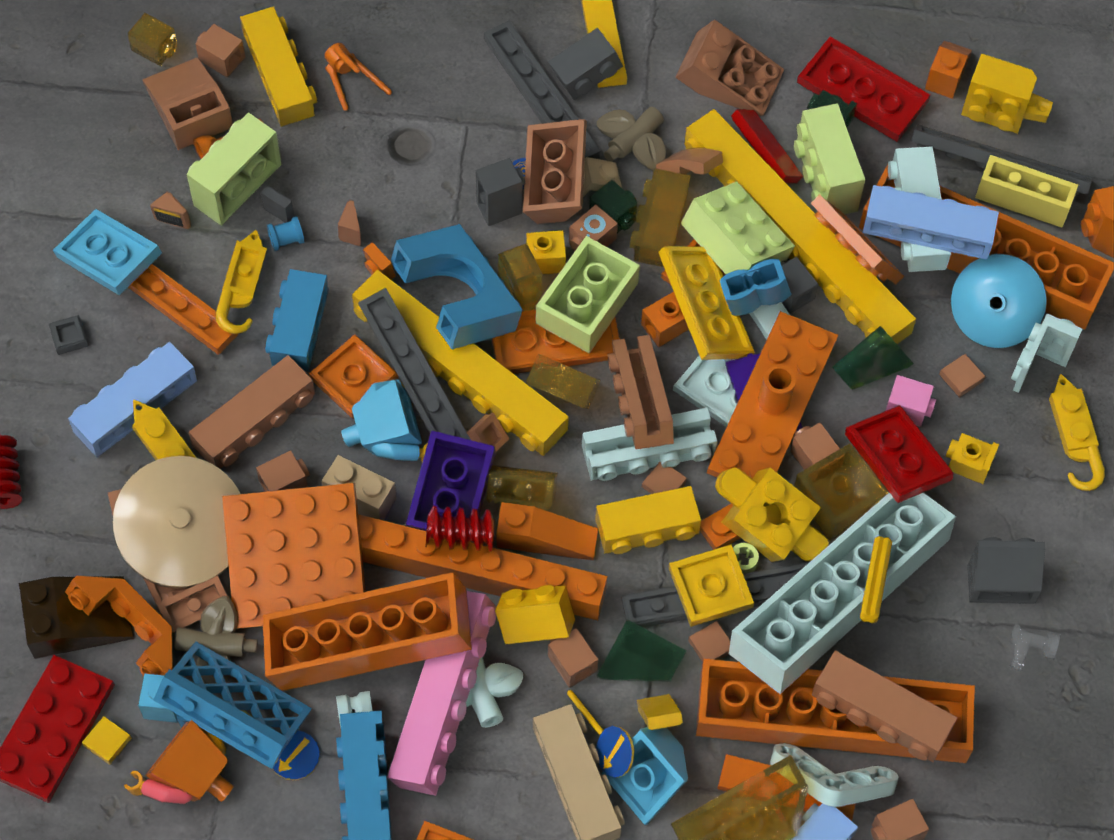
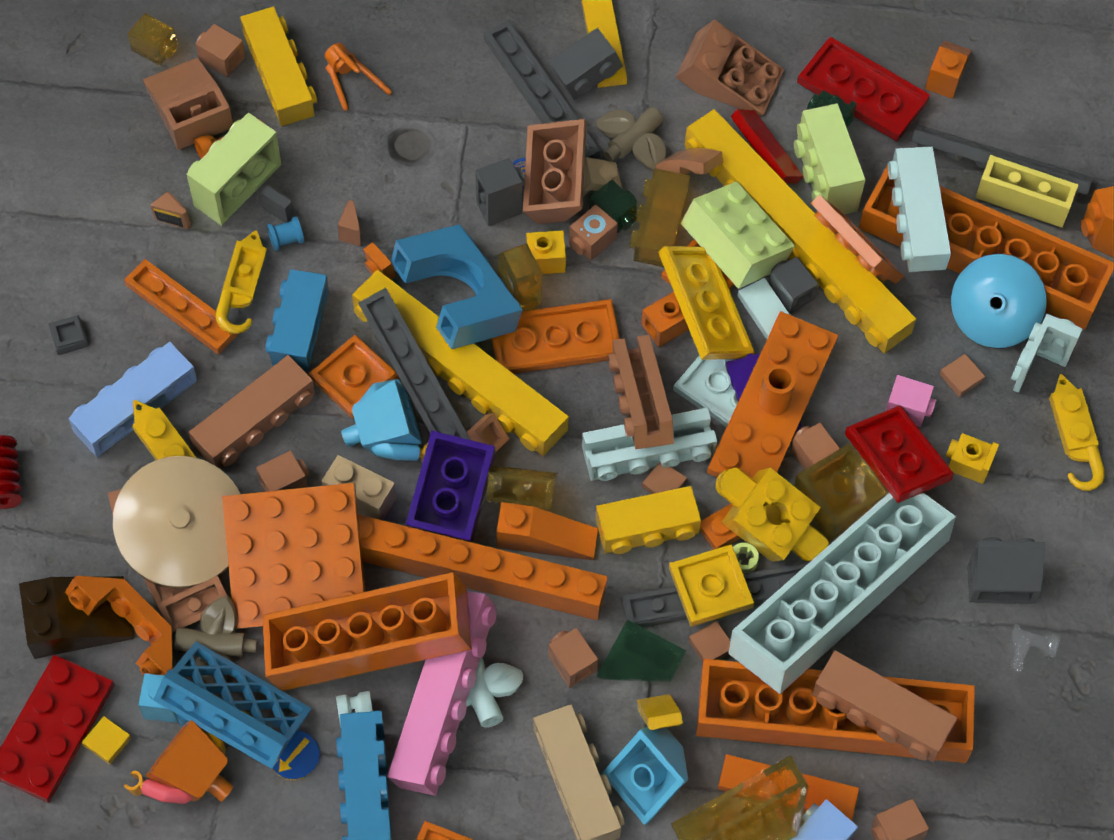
medium azure plate [53,209,162,295] -> none
red piece [425,505,495,552] -> none
yellow brick [495,585,575,644] -> none
clear yellow brick [526,354,601,409] -> none
yellowish green brick [536,236,640,353] -> none
blue piece [567,690,634,778] -> none
dark azure brick [719,259,792,316] -> none
light aqua beam [770,743,899,807] -> none
clear green wing [832,326,914,390] -> none
yellow axle [860,536,892,624] -> none
light blue brick [862,185,999,260] -> none
yellow hinge [961,53,1053,134] -> none

